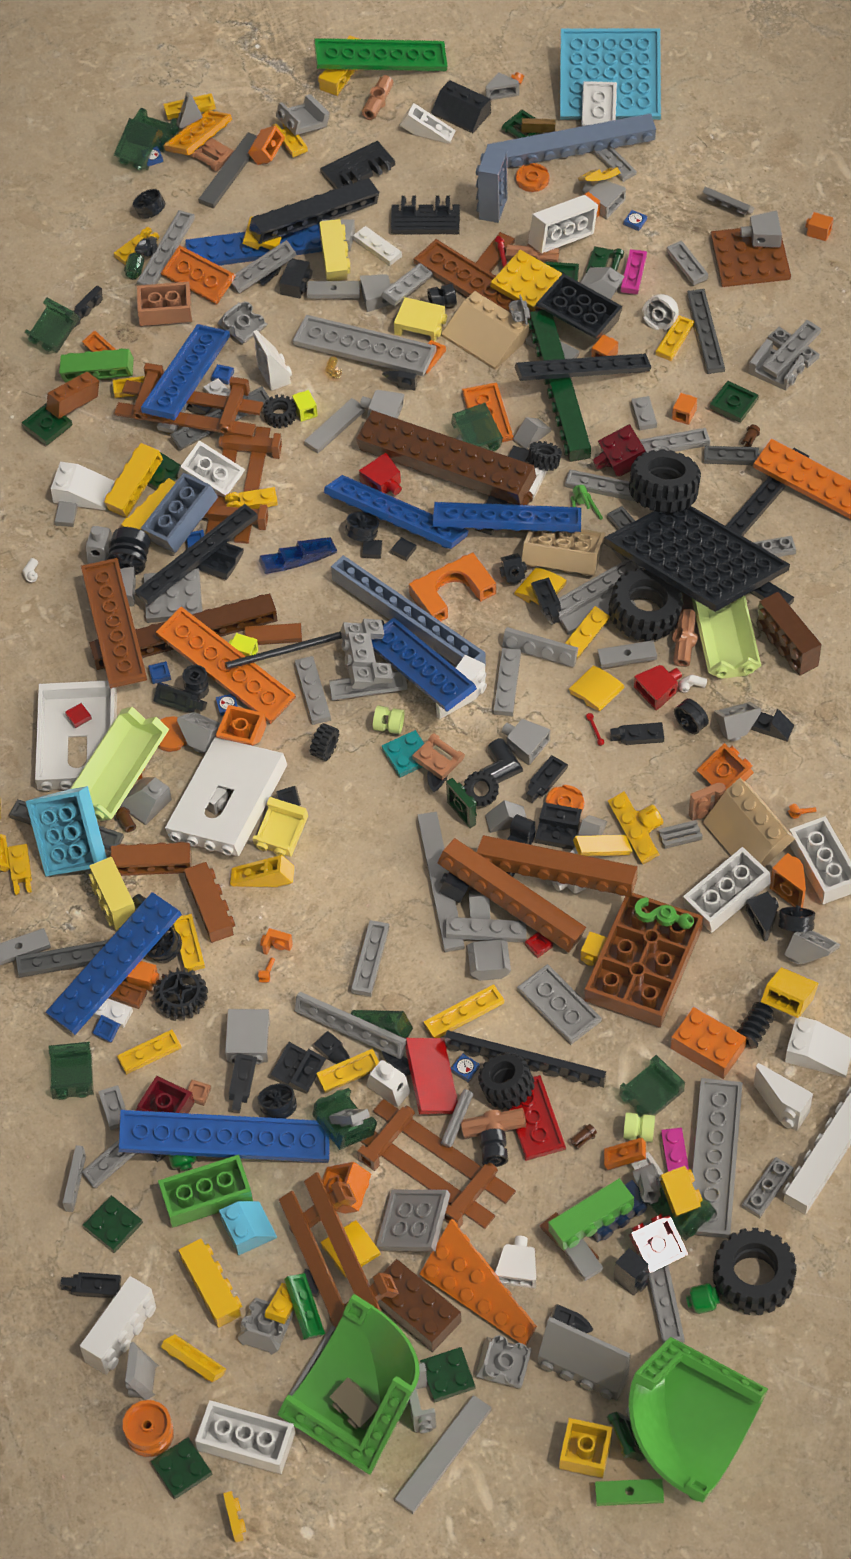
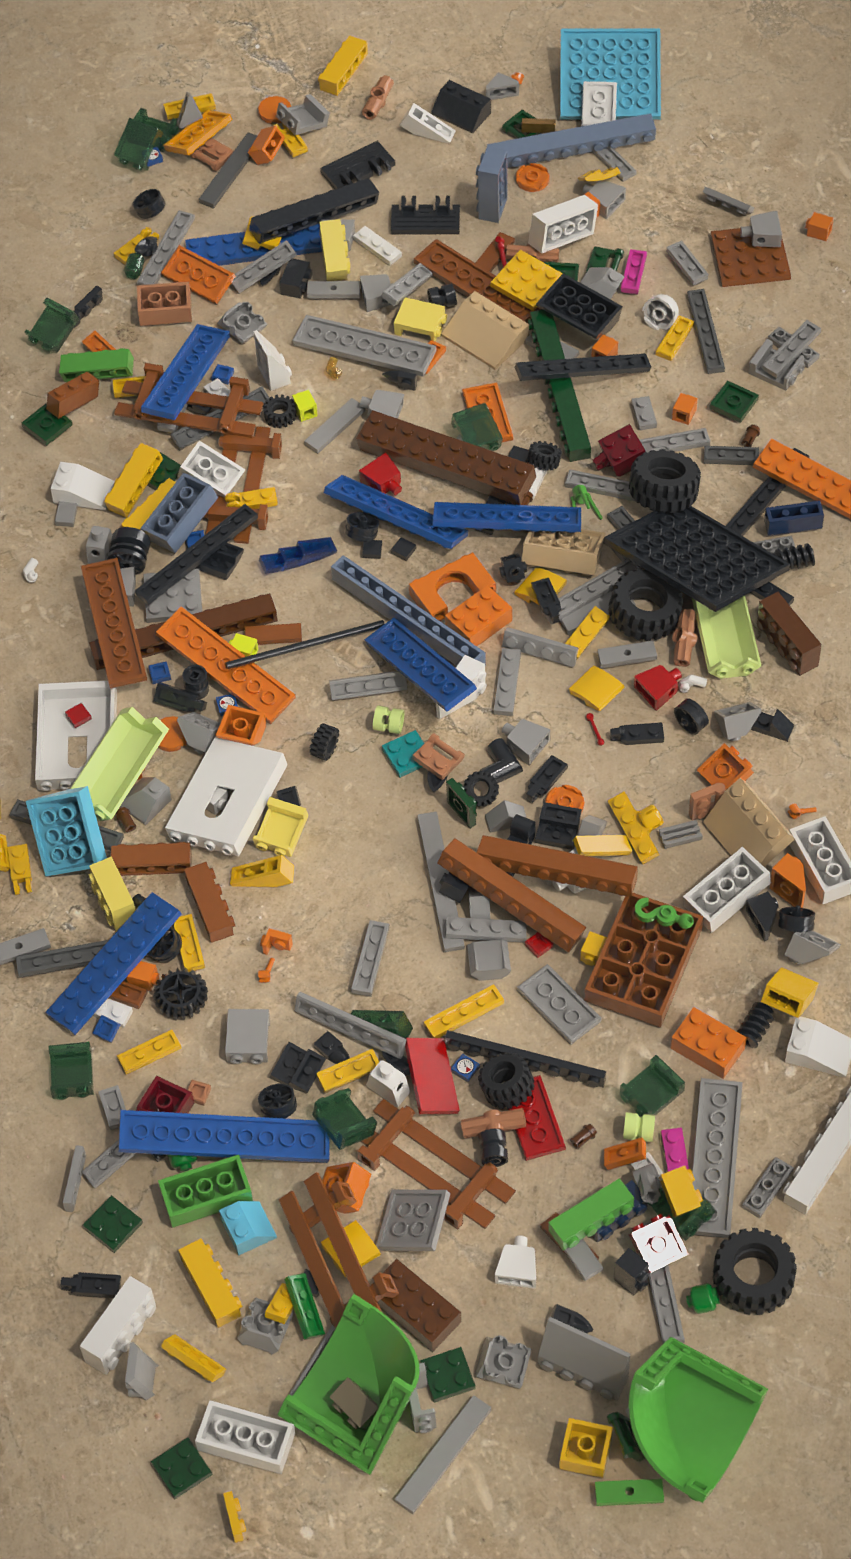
orange wheel [123,1400,174,1457] -> none
black hinge [229,1053,257,1113] -> none
light grey plate [295,656,331,725] -> none
green plate [314,38,448,71] -> none
light grey plate [329,1109,370,1127] -> none
light grey bracket [340,619,393,689] -> none
orange wing [419,1219,537,1345] -> none
light grey axle [441,1089,473,1147] -> none
light grey hinge [509,295,530,325] -> none
light grey slope [513,417,551,449] -> none
tile [624,210,647,231] -> none
white slope [754,1063,813,1131] -> none
none -> orange tile [258,96,291,124]
none -> orange brick [445,585,512,646]
none -> dark blue brick [764,501,824,536]
none -> black piece [774,543,815,570]

